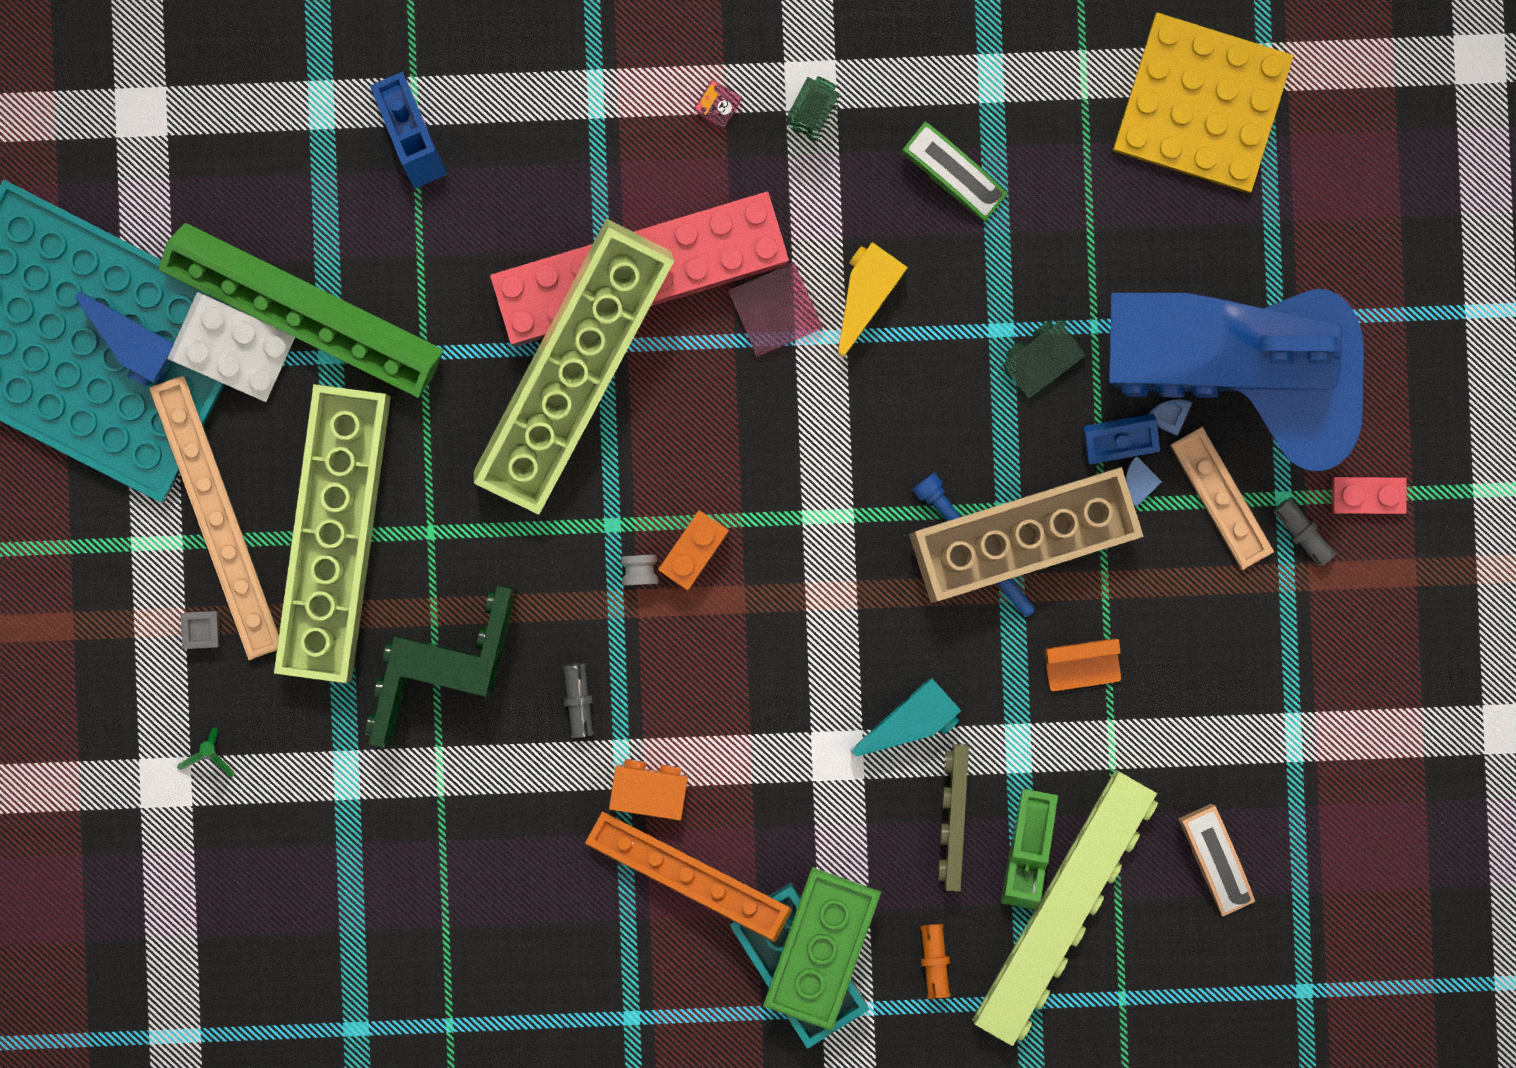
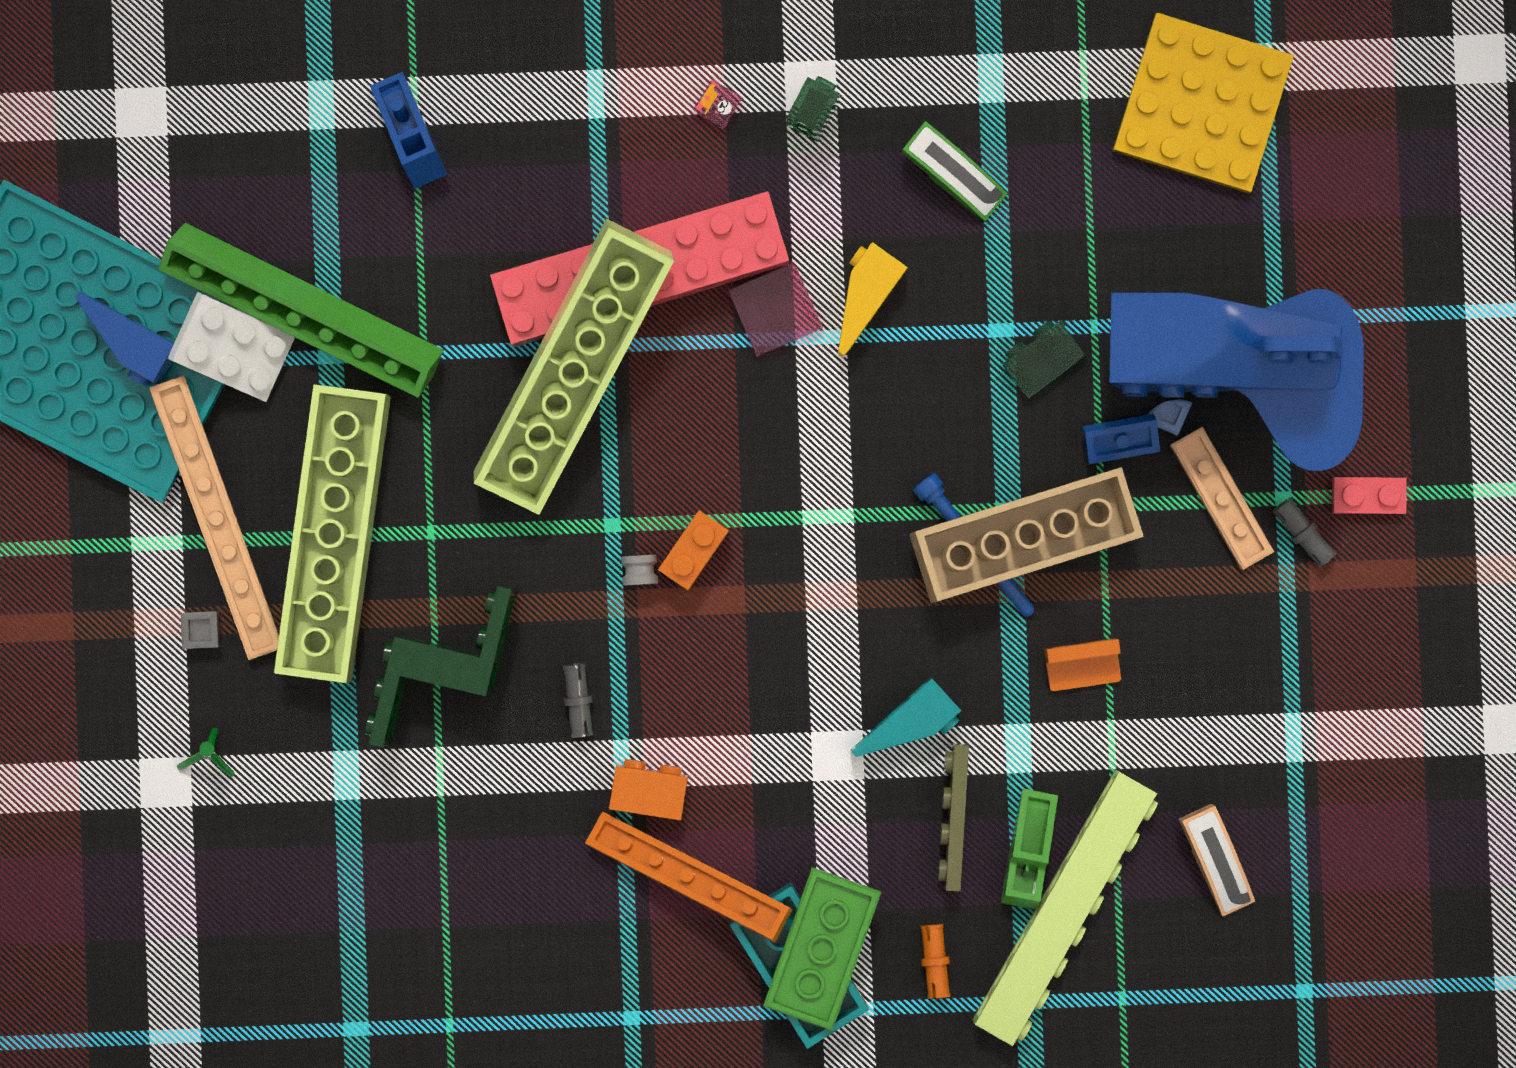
medium blue tile [1126,456,1162,507] -> none

